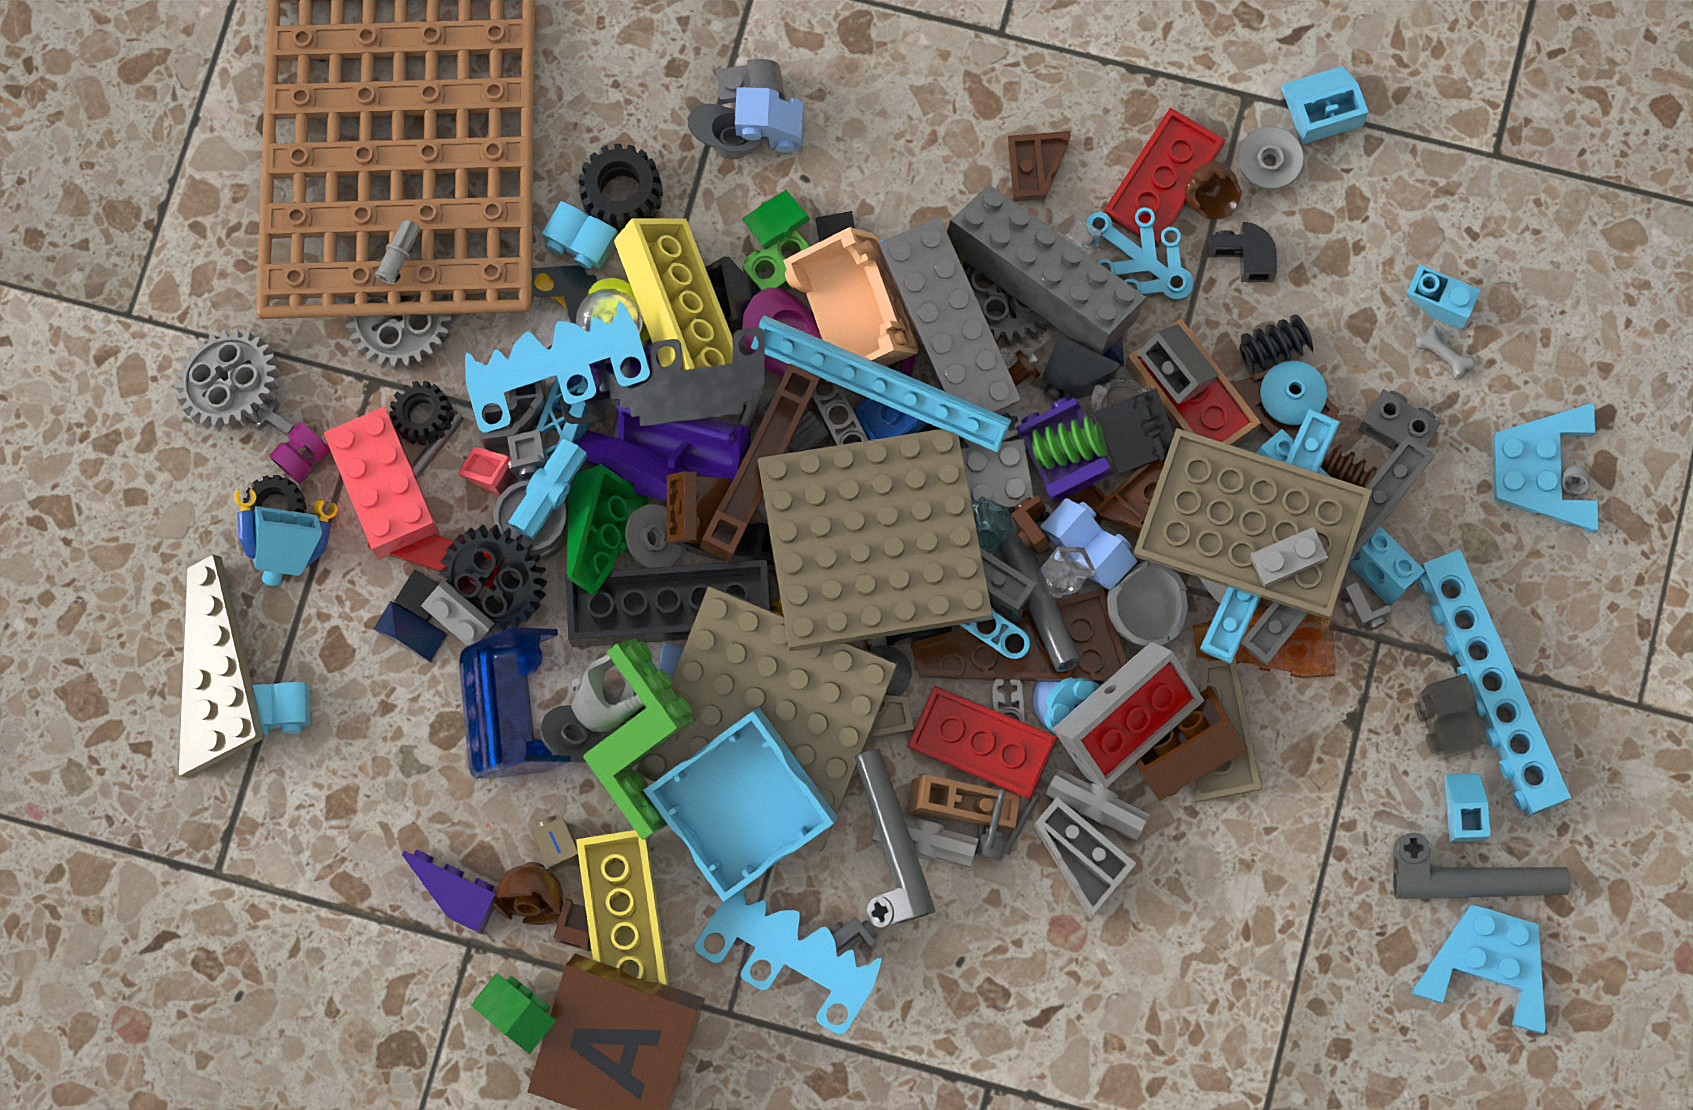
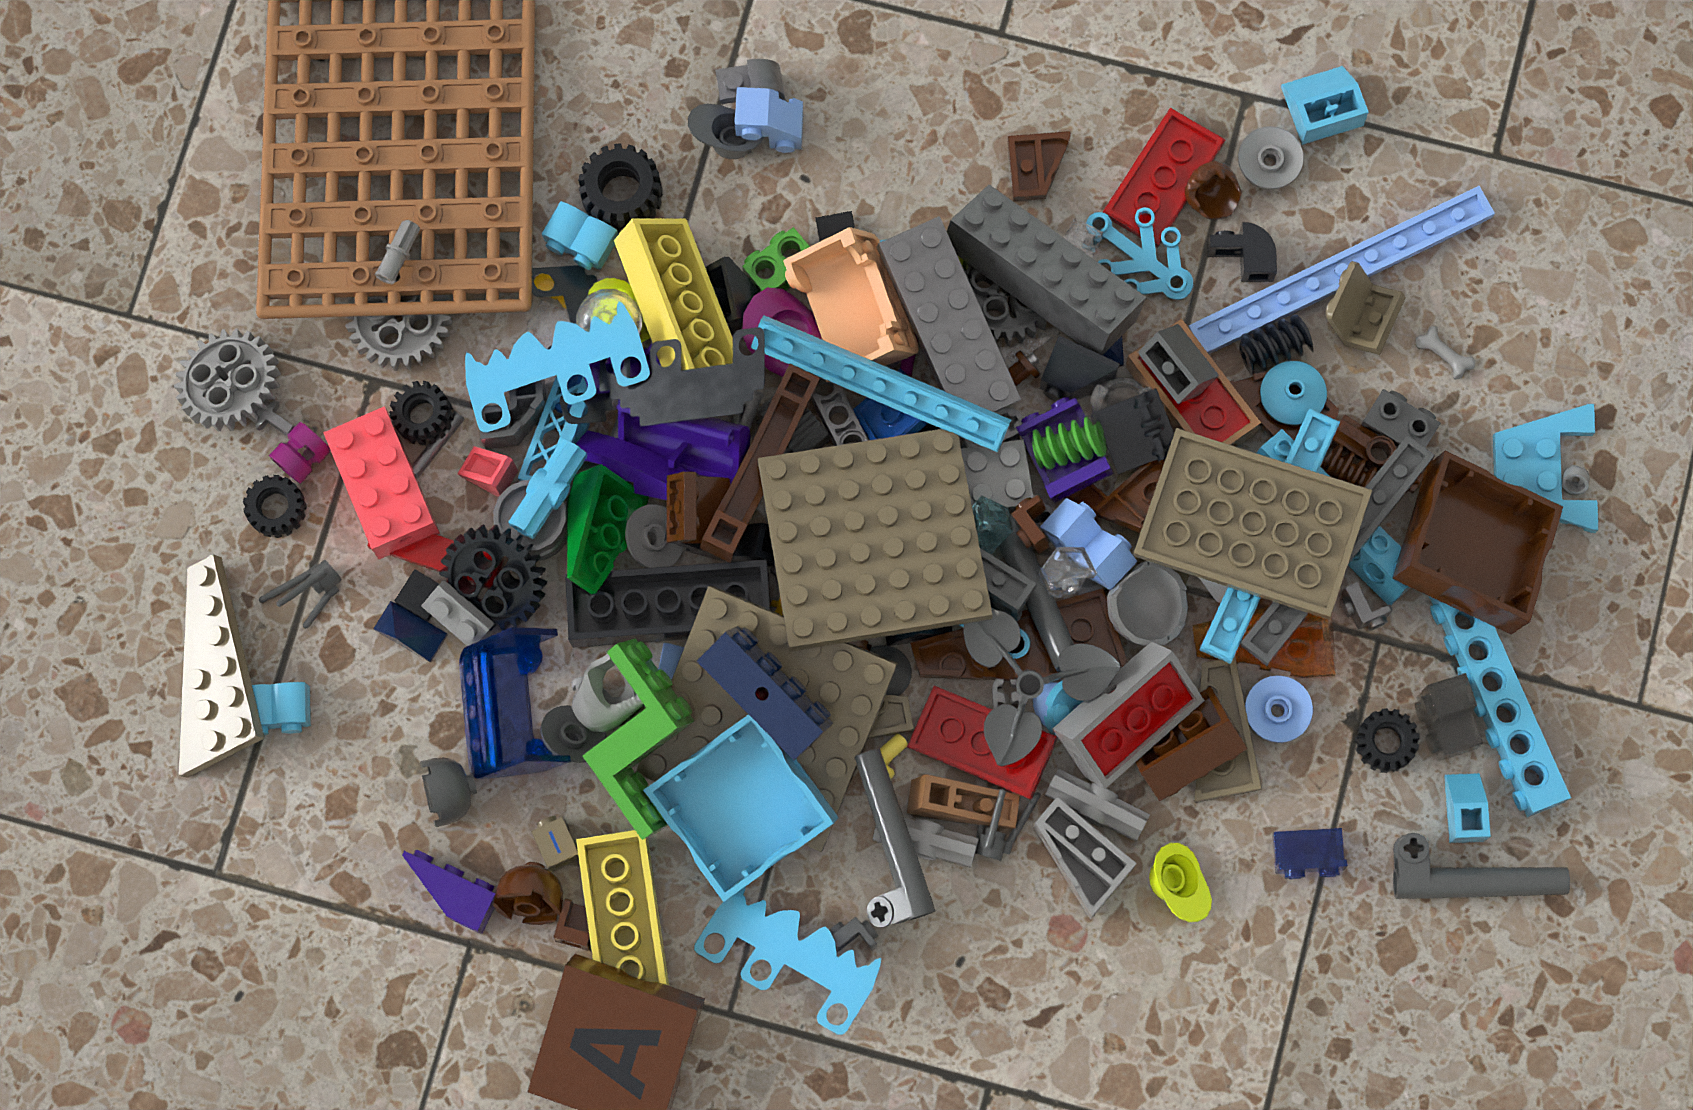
medium azure torso [234,489,338,586] -> none
green brick [471,973,556,1054] -> none
flat silver bracket [507,429,547,479] -> none
green piece [742,190,810,249] -> none
light grey plate [1250,527,1328,587] -> none
medium azure slope [1406,264,1481,330] -> none
medium azure wing [1411,904,1546,1034] -> none
none -> dark grey plant [259,560,342,629]
none -> dark grey cylinder [420,757,477,827]
none -> dark blue brick [697,626,833,760]
none -> light yellow arm [880,734,908,779]
none -> dark grey plant [964,609,1120,766]
none -> neon yellow piece [1149,843,1212,922]
none -> light blue plate [1188,186,1495,354]
none -> light blue dish [1245,675,1313,743]
none -> clear blue bracket [1272,828,1348,879]
none -> dark tan bracket [1326,261,1406,355]
none -> reddish brown piece [1331,415,1426,494]
none -> black tyre [1355,708,1420,773]
none -> reddish brown tile [1392,450,1563,634]

